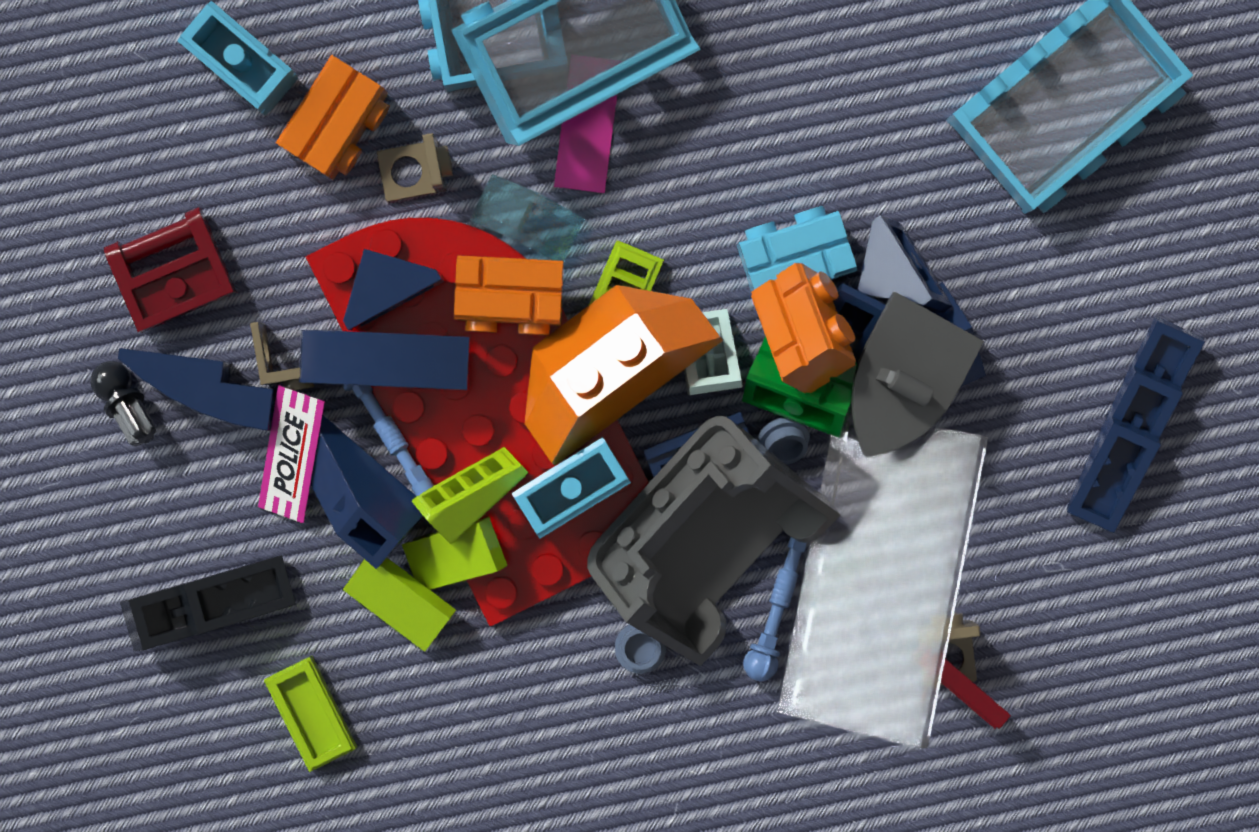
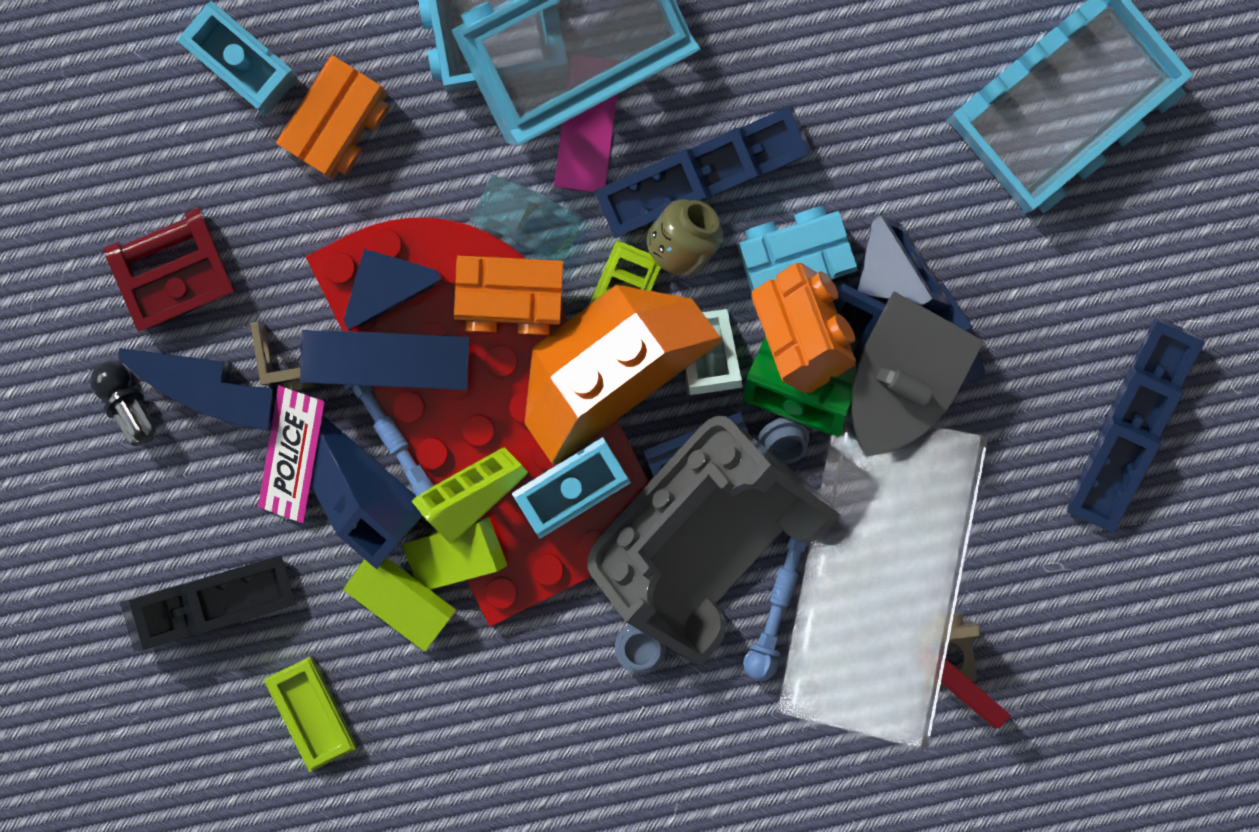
dark tan bracket [377,133,453,202] -> none
none -> dark blue slope [595,106,813,238]
none -> olive head [646,199,724,277]

